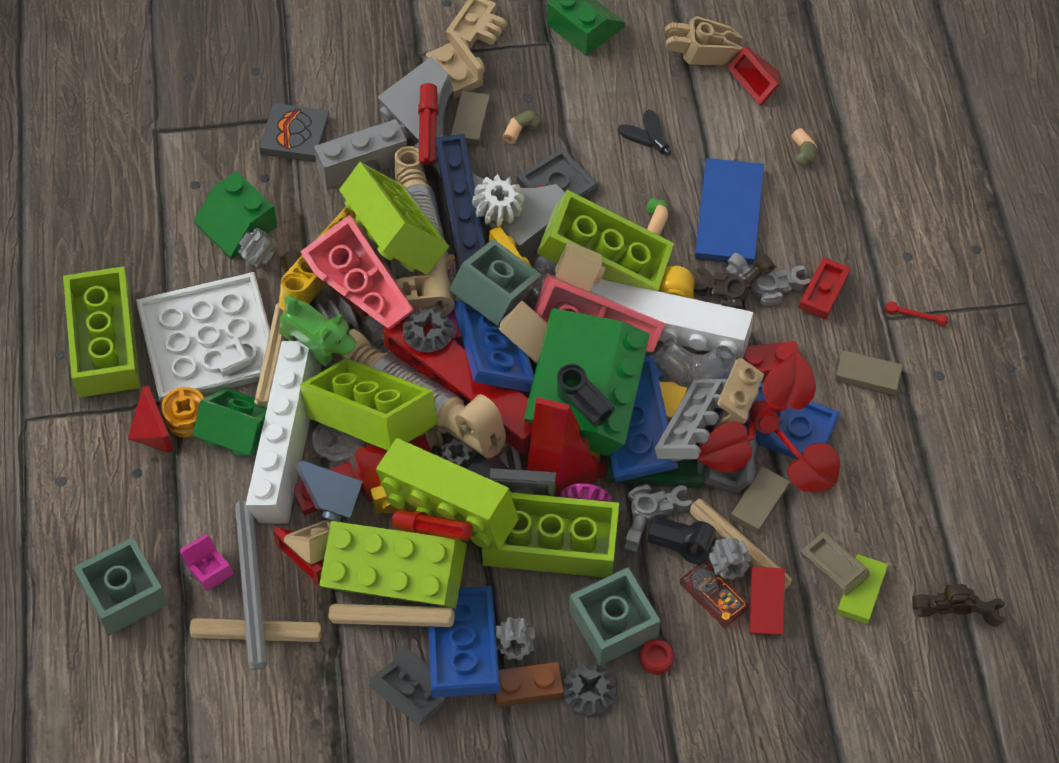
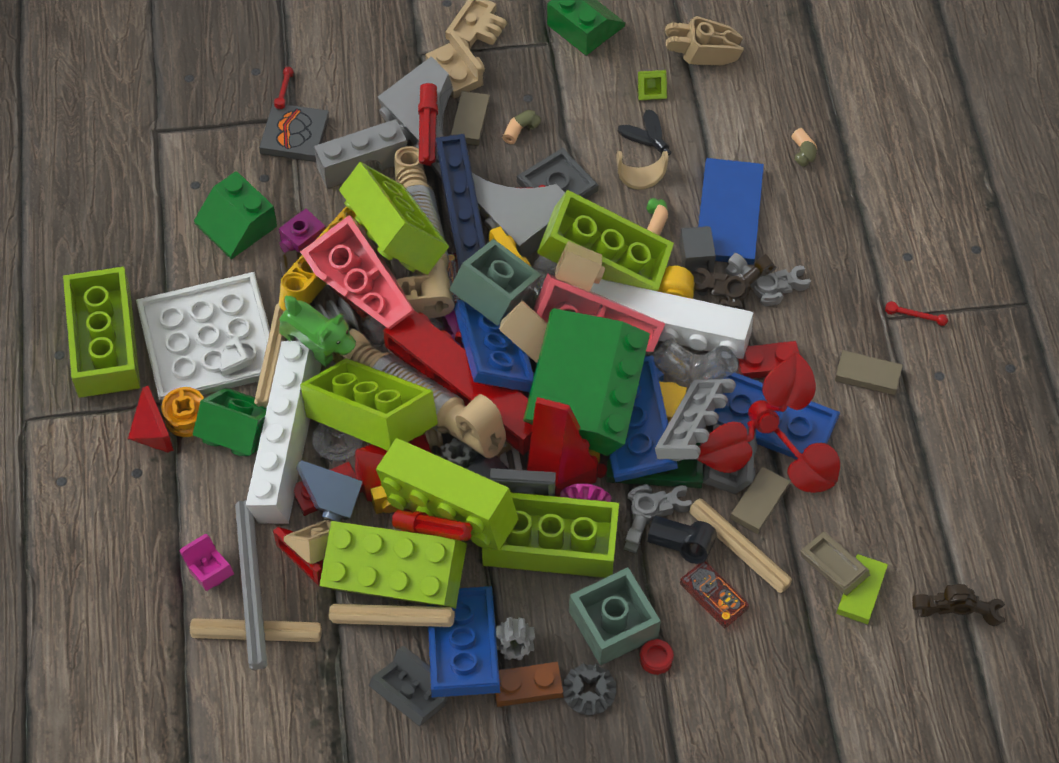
sand green brick [73,537,168,636] -> none
light grey gear [238,228,278,268] -> none
dark grey gear [403,307,453,352] -> none
white gear [472,174,524,227] -> none
black piece [557,364,615,428] -> none
light grey gear [708,536,752,580] -> none
tan bracket [715,358,764,429] -> none
red slope [727,46,780,105] -> none
red tile [749,567,785,635] -> none
red plate [799,257,851,320] -> none
none -> red hinge [274,67,294,109]
none -> magenta brick [279,208,326,253]
none -> tan helmet [616,151,668,190]
none -> lime slope [638,70,667,100]
none -> dark grey panel [679,226,716,274]

